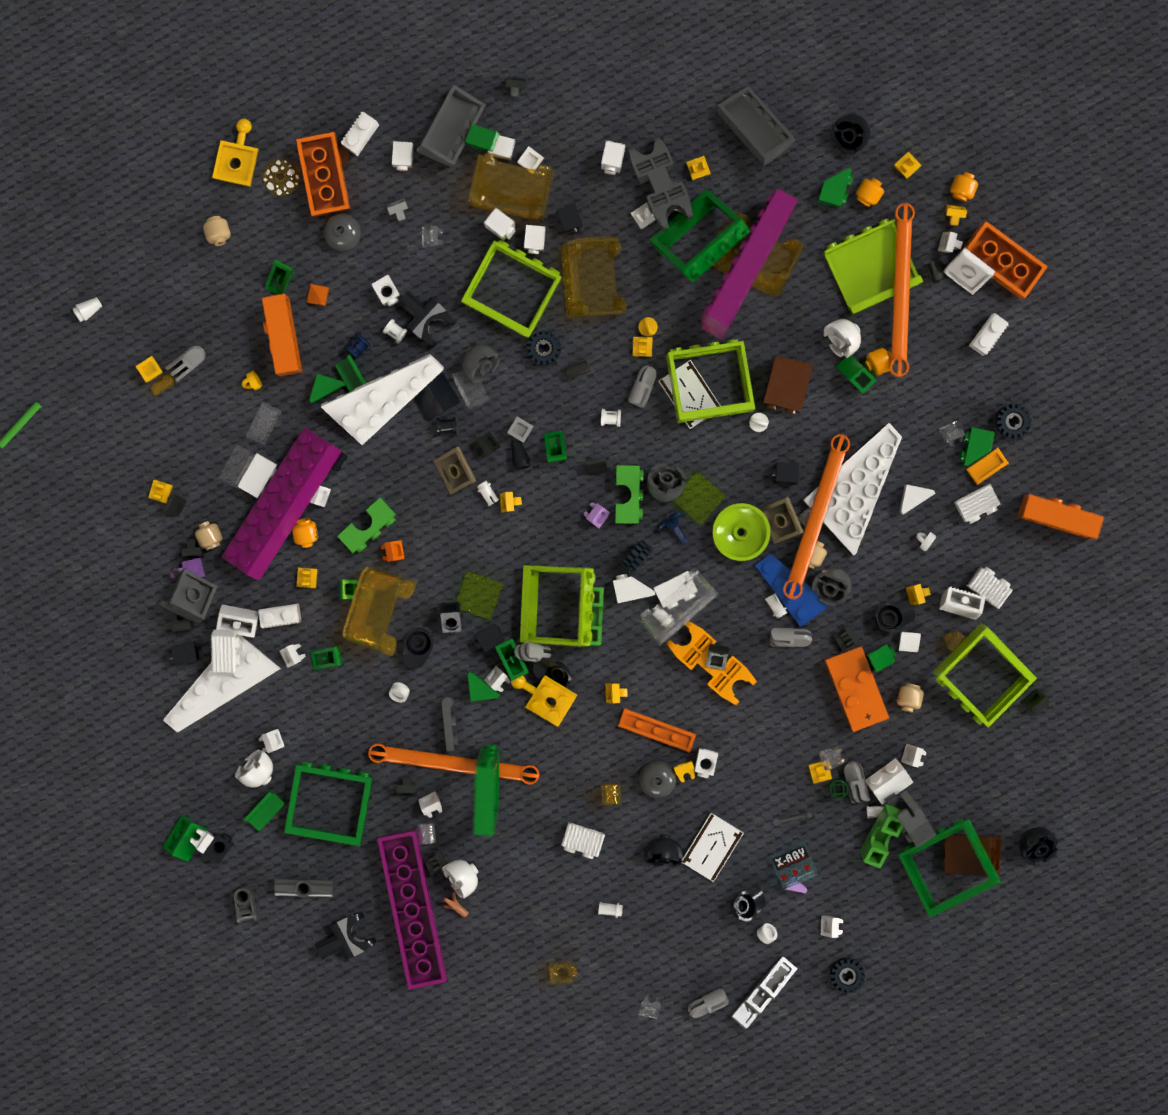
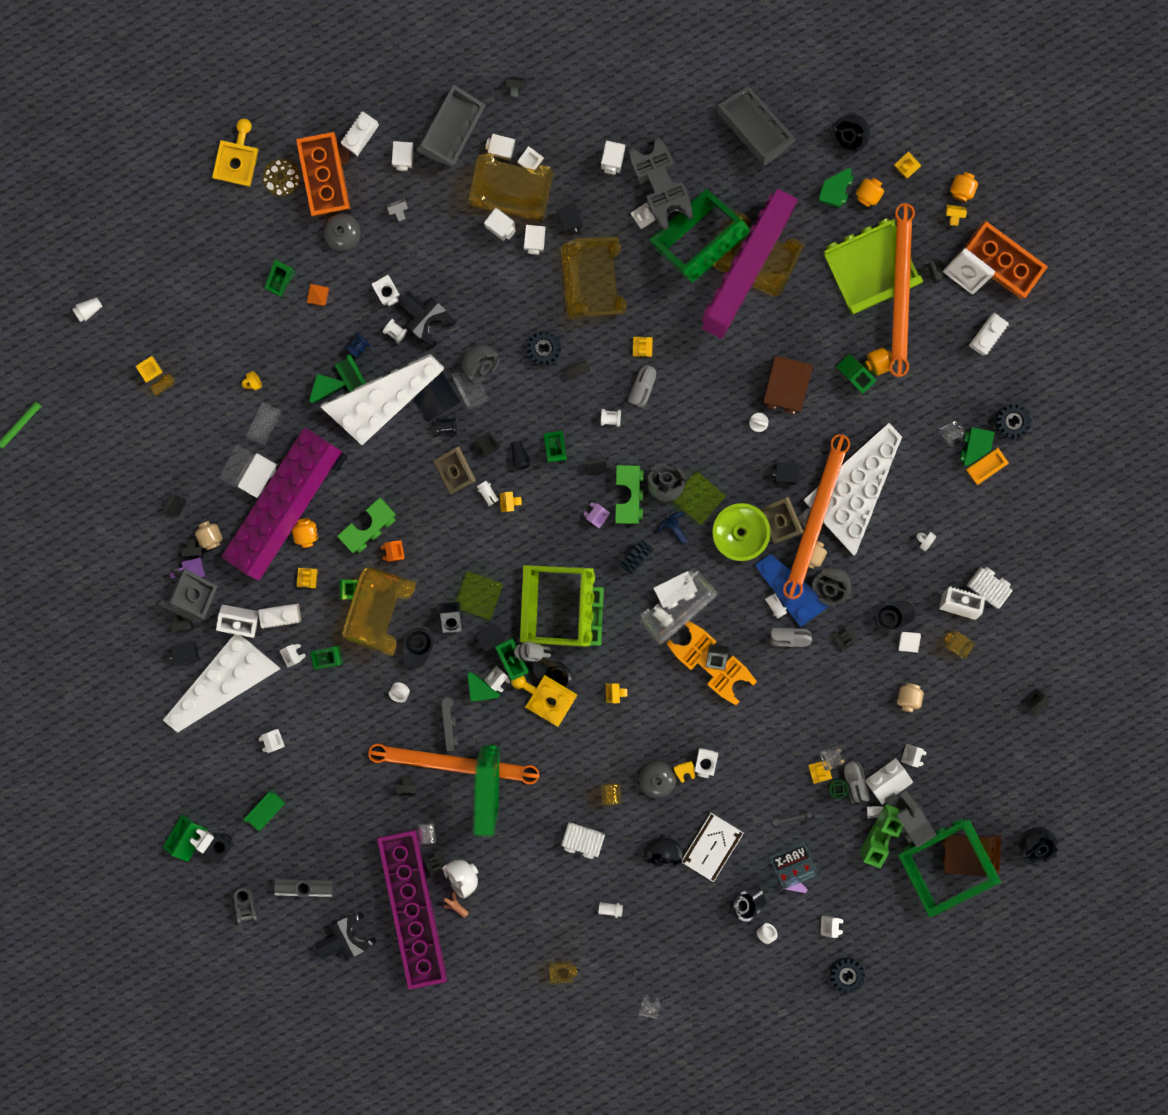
yellow tile [148,480,173,503] -> none
light grey arm [165,346,205,382] -> none
tan head [203,216,230,246] -> none
white brick [211,630,241,673] -> none
white cylinder [235,750,273,788] -> none
orange brick [262,294,303,377] -> none
green window [284,761,373,846] -> none
white tile [310,486,331,507] -> none
white tile [418,792,442,818] -> none
clear tile [422,226,443,247] -> none
lime window [461,240,562,339] -> none
green slope [465,124,500,152] -> none
light grey tile [507,417,534,443] -> none
white slope [613,574,655,603] -> none
orange tile [618,708,696,752] -> none
yellow tile [638,317,658,337] -> none
white tile [659,360,721,429] -> none
lime window [666,339,755,423] -> none
yellow tile [686,156,711,181] -> none
light grey arm [688,988,729,1018] -> none
light grey slope [731,956,797,1029] -> none
white cylinder [824,319,861,358] -> none
orange brick [824,646,889,732] -> none
green slope [865,644,896,672] -> none
white slope [899,485,936,515] -> none
yellow tile [905,584,931,606] -> none
lime window [933,623,1037,728] -> none
white tile [938,232,963,253] -> none
white brick [954,484,1001,524] -> none
orange brick [1017,494,1104,539] -> none

